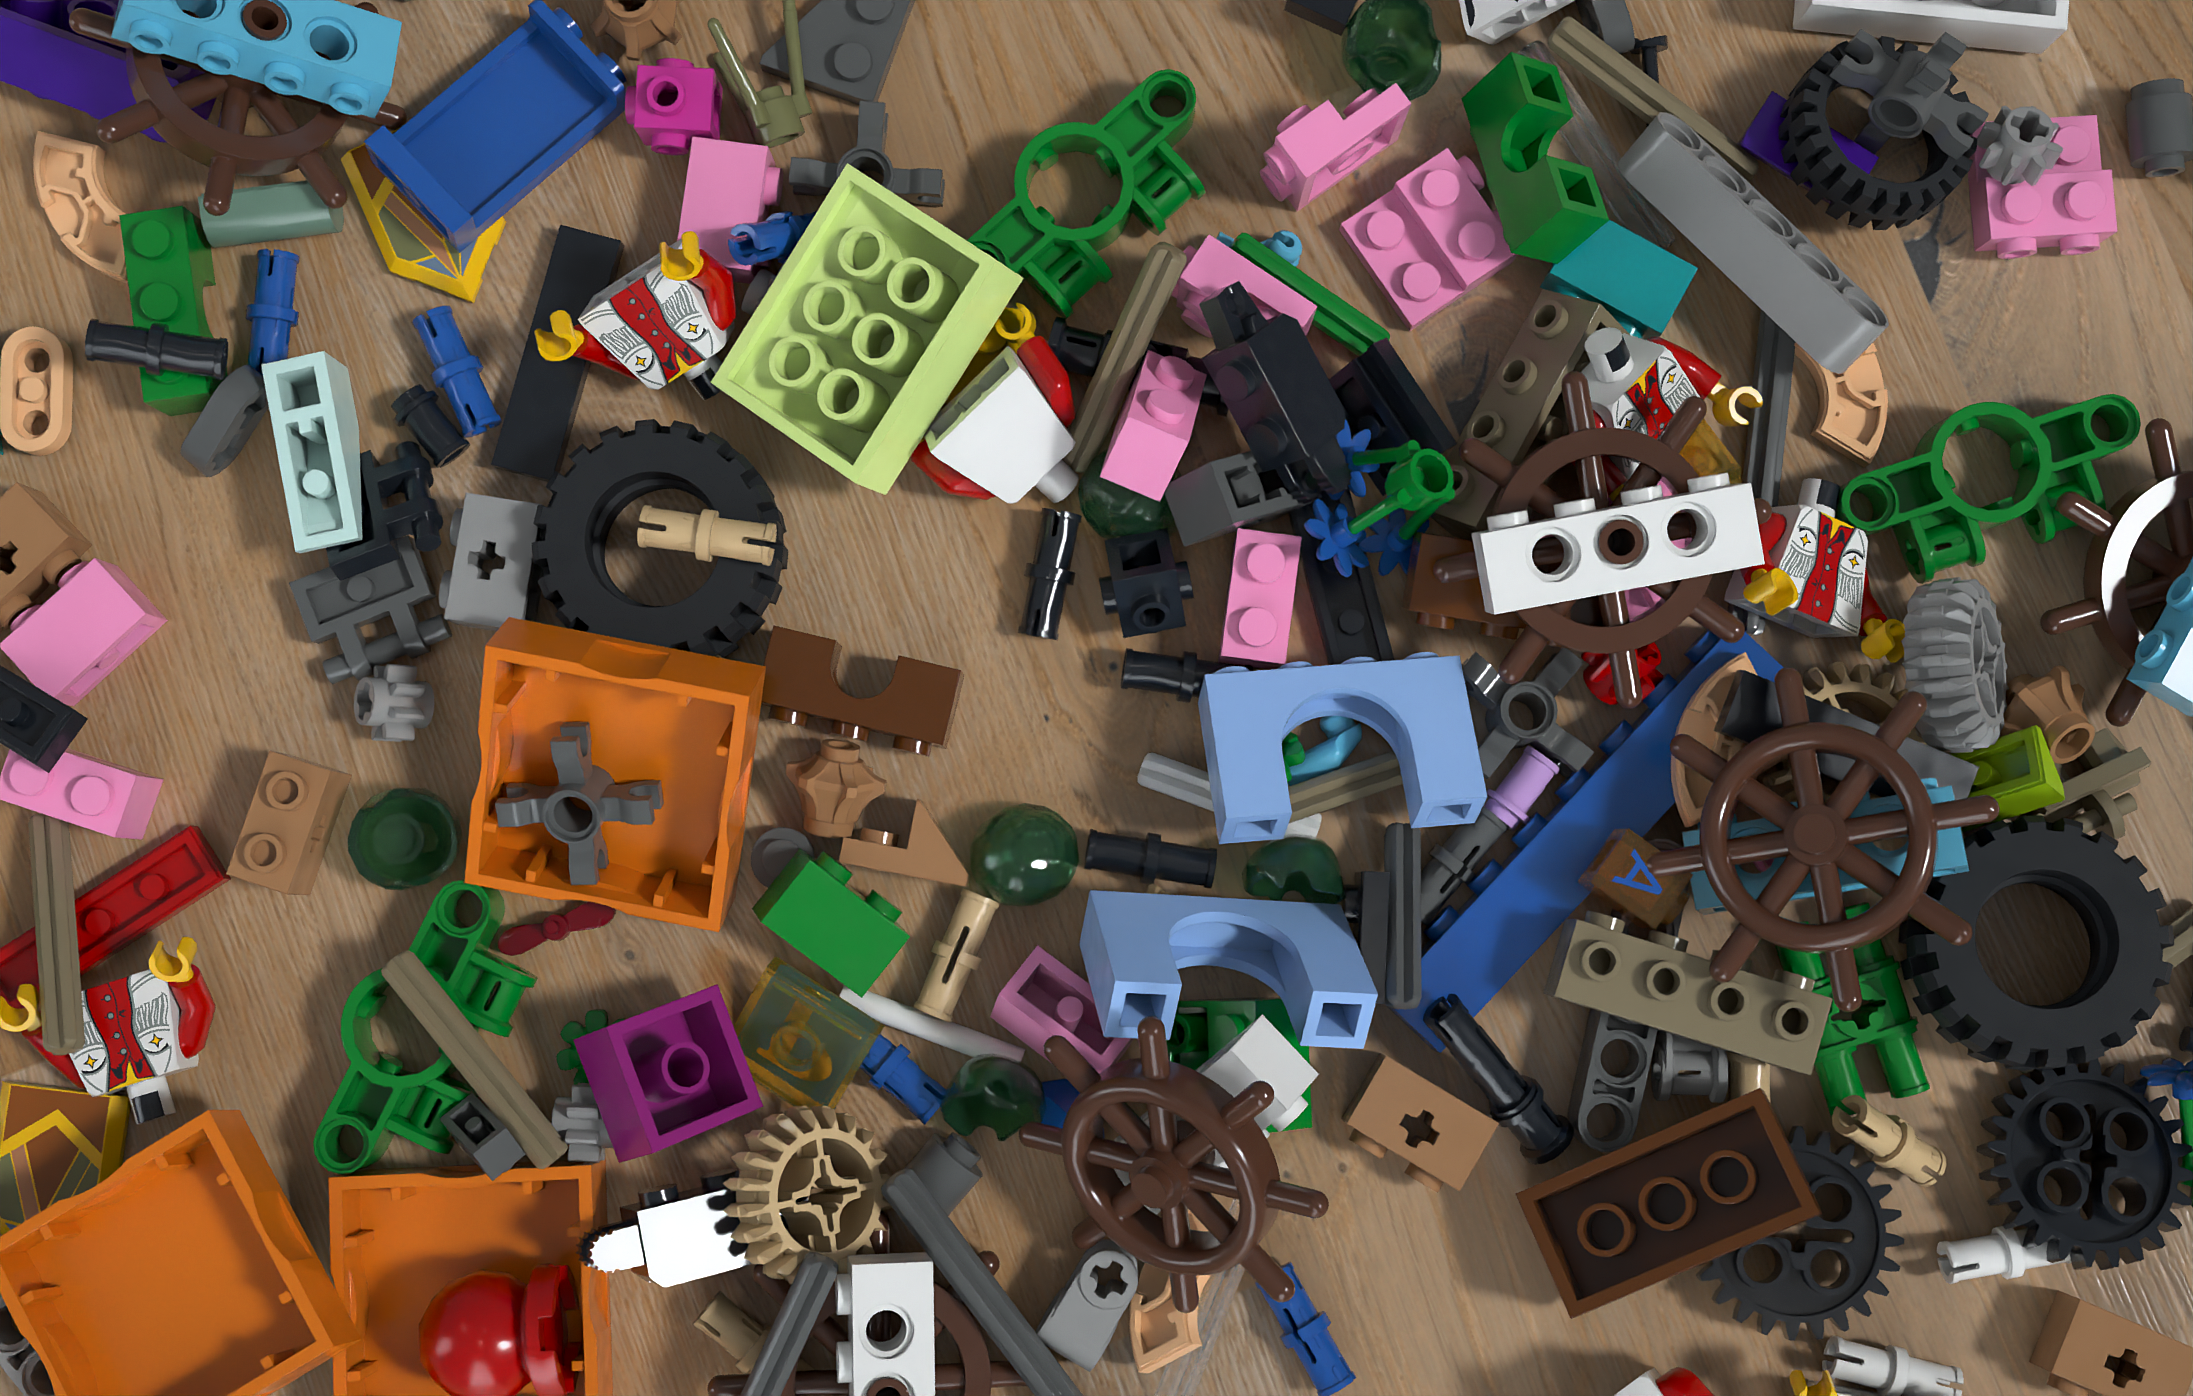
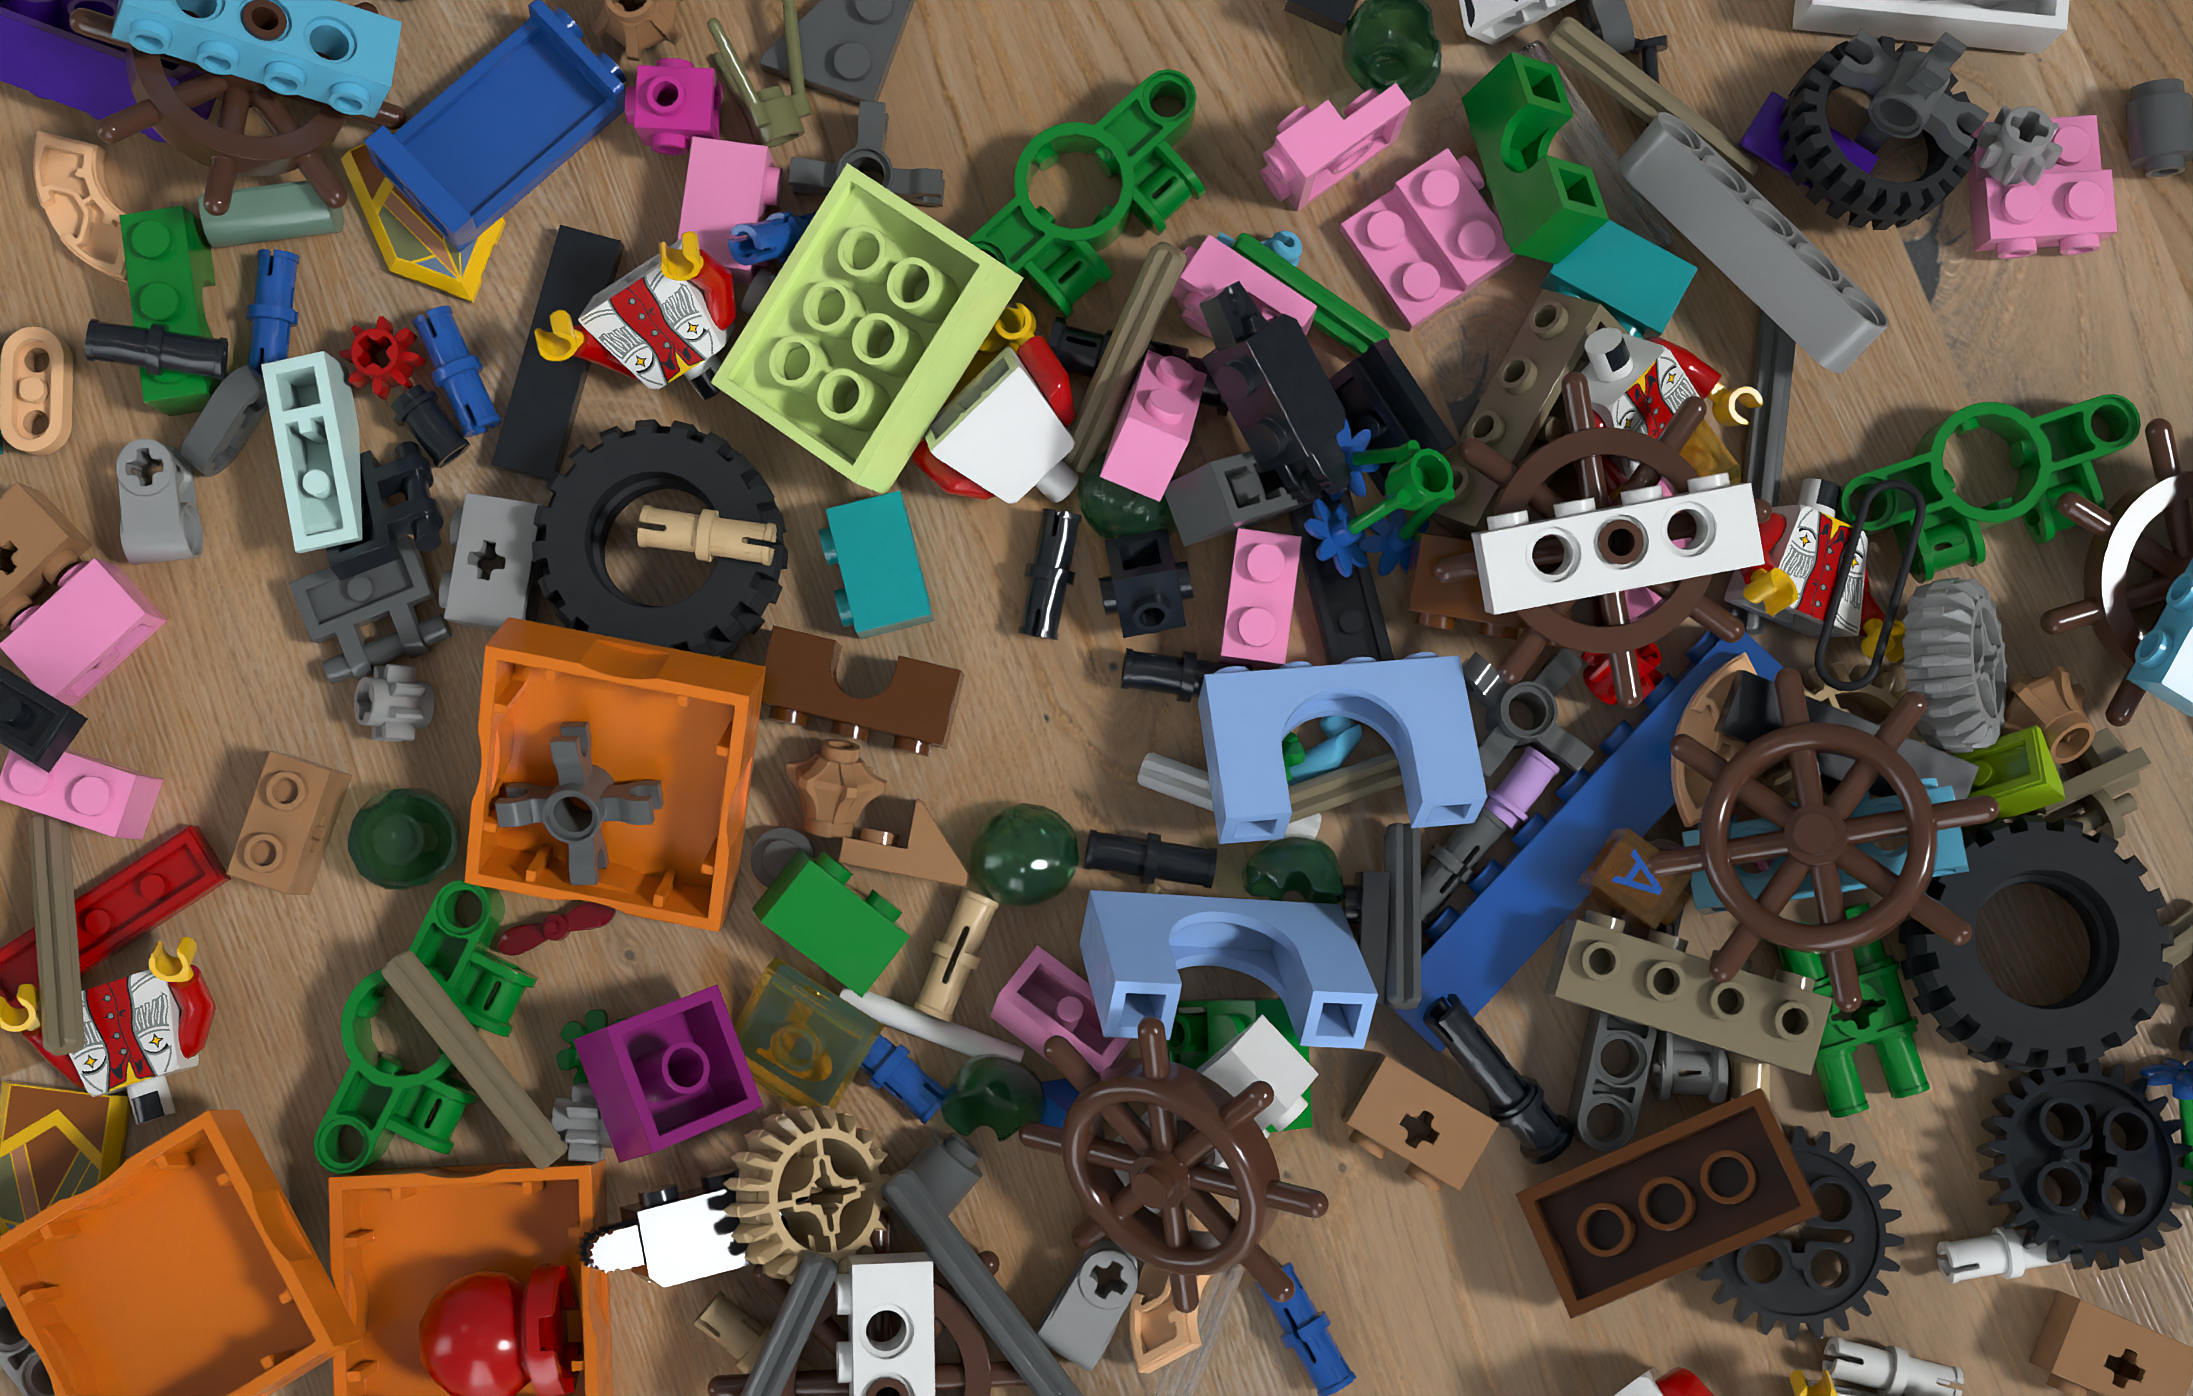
dark grey piece [440,1093,526,1181] -> none
light nougat tile [1794,342,1888,467] -> none
tan pin [1832,1095,1947,1187] -> none
none -> light grey piece [116,438,203,565]
none -> red gear [339,316,426,400]
none -> teal brick [819,490,935,639]
none -> black piece [1814,479,1926,692]

